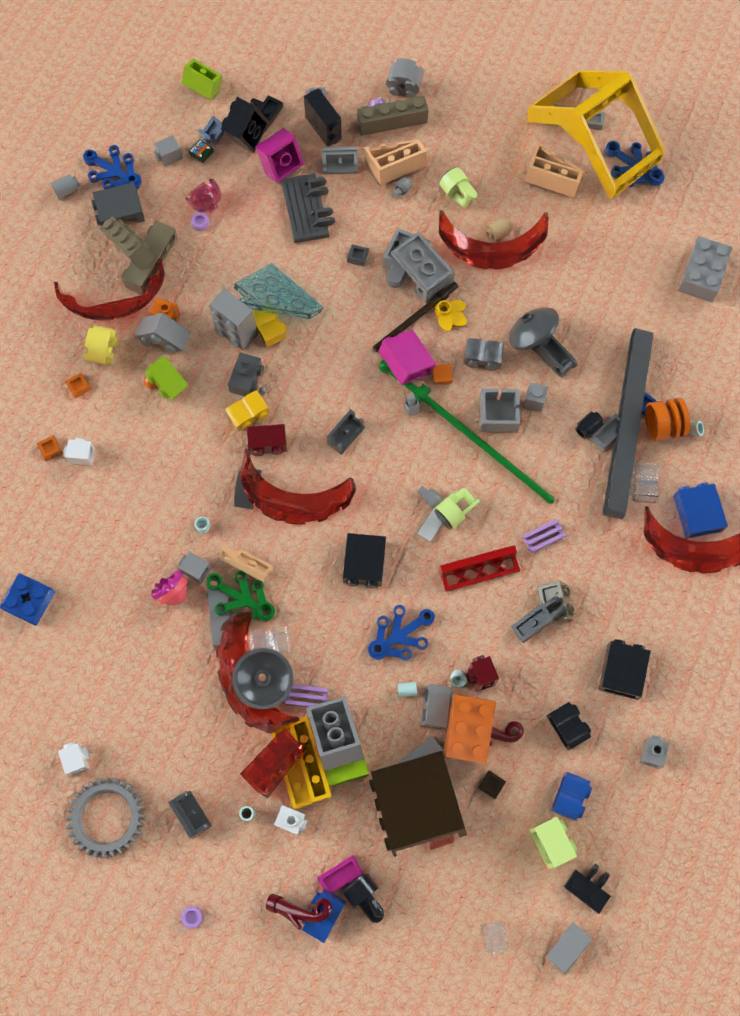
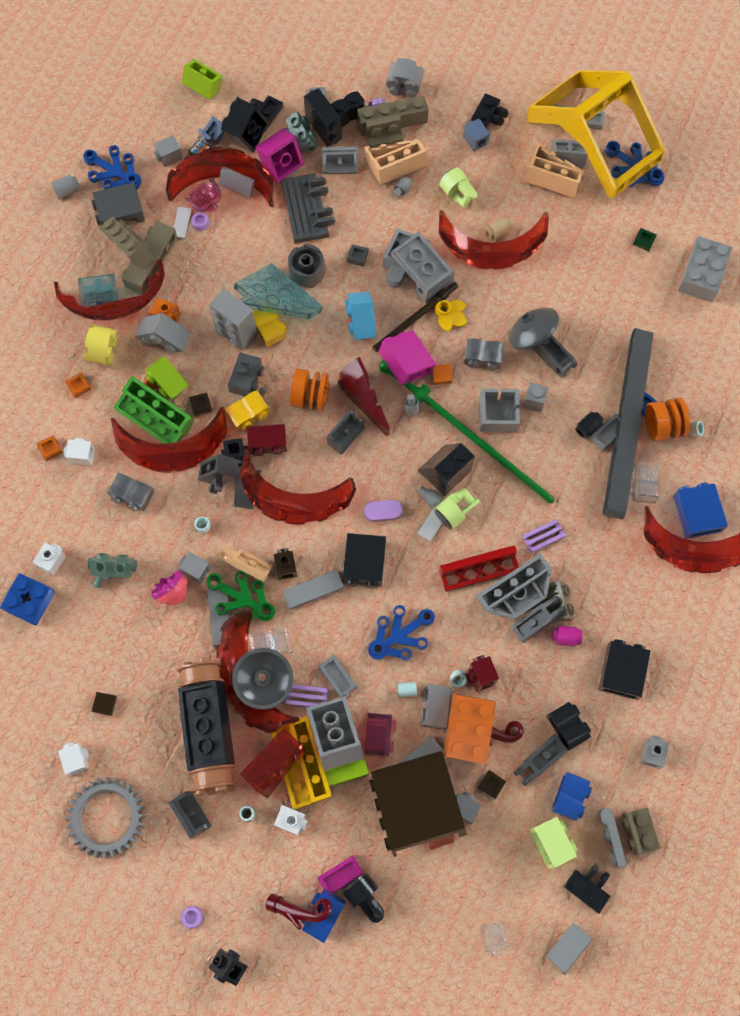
none -> white brick [32,543,66,576]
none -> clear light blue brick [78,274,119,307]
none -> sand green brick [88,553,137,588]
none -> dark brown tile [91,692,117,716]
none -> flat silver brick [107,473,155,512]
none -> clear red windscreen [111,407,228,473]
none -> bright green brick [113,376,193,450]
none -> clear red windscreen [166,147,274,207]
none -> white sticker [173,207,191,238]
none -> black brick [177,658,237,796]
none -> dark brown tile [189,392,212,416]
none -> dark grey brick [198,454,239,494]
none -> black brick [208,948,248,986]
none -> light grey tile [219,167,255,198]
none -> black brick [221,438,249,467]
none -> dark brown brick [273,548,297,580]
none -> light grey tile [282,569,344,610]
none -> sand green brick [285,112,318,154]
none -> flat silver brick [288,244,325,288]
none -> orange wheel [290,368,330,411]
none -> light grey tile [318,655,357,698]
none -> black brick [331,91,365,127]
none -> dark red wedge [338,357,390,436]
none -> medium azure brick [345,291,376,340]
none -> lavender tile [364,500,402,522]
none -> clear pink brick [364,713,396,758]
none -> dark tan bracket [366,114,403,148]
none -> black slope [418,443,475,496]
none -> light grey brick [456,792,482,824]
none -> sand blue brick [463,119,490,151]
none -> black hinge [471,93,509,128]
none -> light grey wedge [476,553,552,620]
none -> dark grey hinge [513,734,569,786]
none -> light grey hinge [551,139,588,168]
none -> dark pink brick [552,625,583,647]
none -> light grey hinge [599,808,627,868]
none -> dark tan bracket [621,807,661,855]
none -> dark green tile [633,228,657,252]

